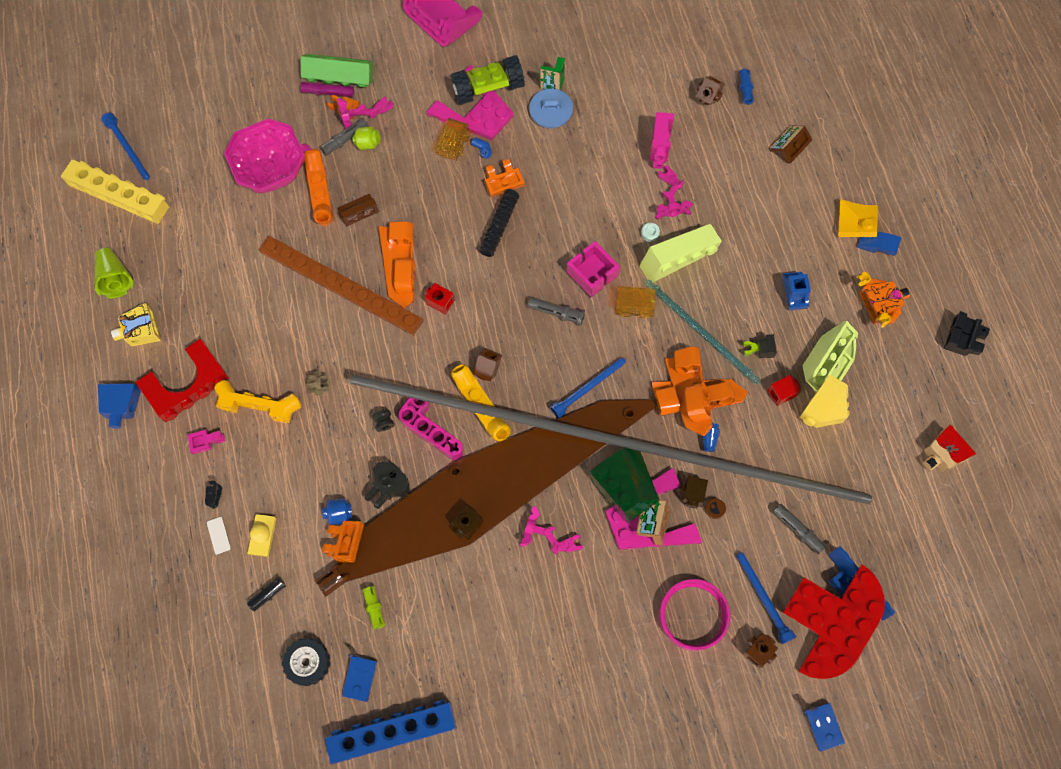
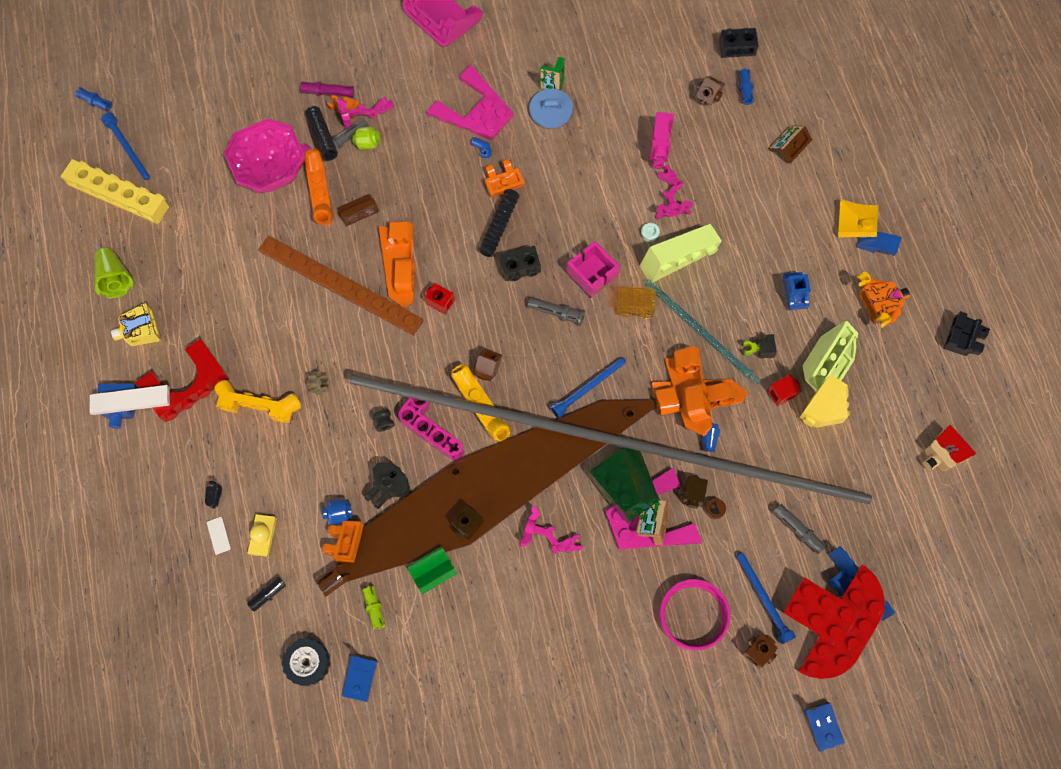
dark pink plate [187,430,225,455] -> none
bright green brick [301,53,373,87] -> none
blue brick [325,700,457,764] -> none
clear yellow brick [435,118,471,161] -> none
plate [451,55,525,105] -> none
none -> blue pin [75,87,112,112]
none -> white tile [90,385,170,415]
none -> black piece [306,106,338,161]
none -> green panel [407,547,457,595]
none -> pearl dark grey brick [499,245,541,281]
none -> black brick [719,28,759,58]

